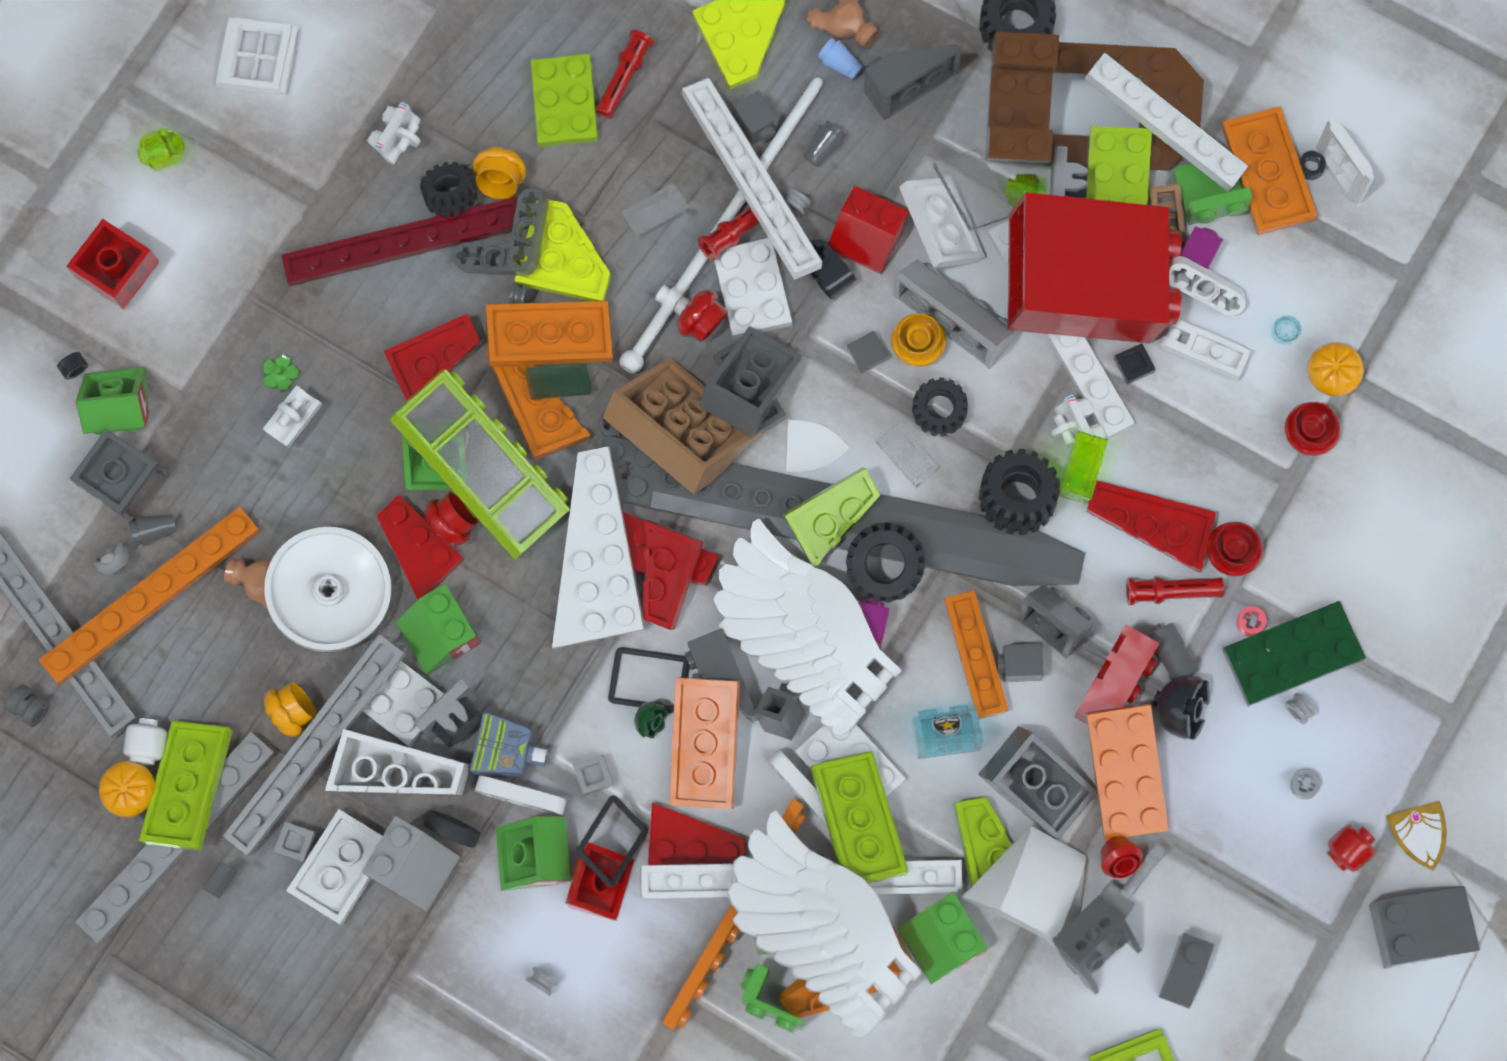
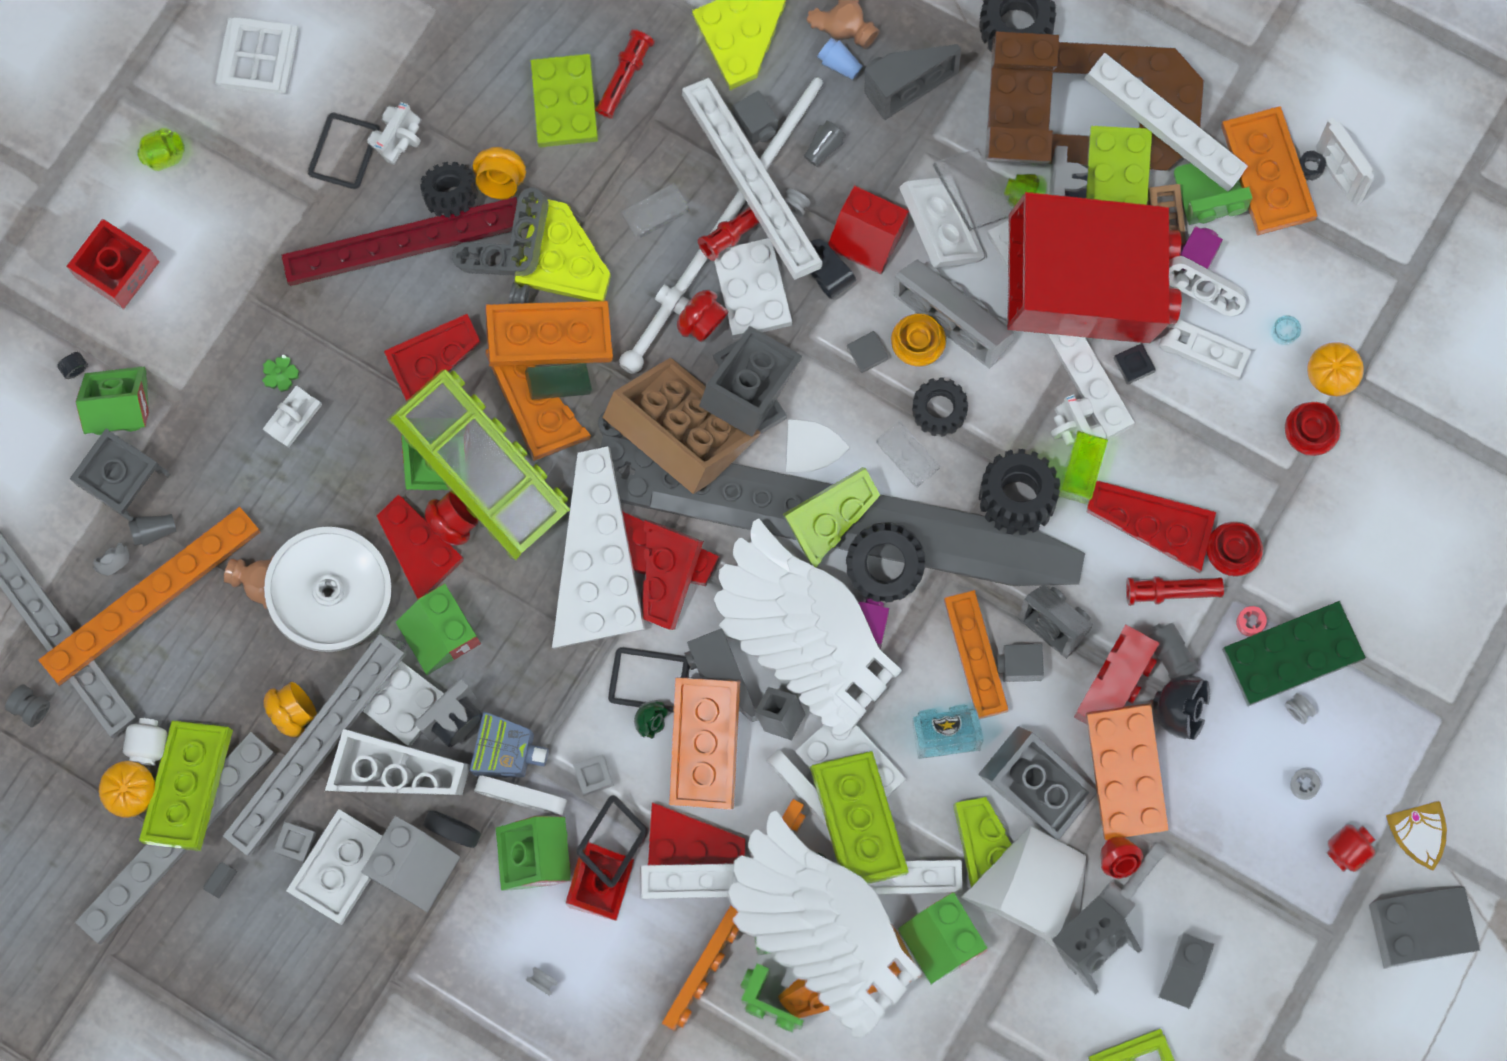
none -> black piece [308,113,380,189]

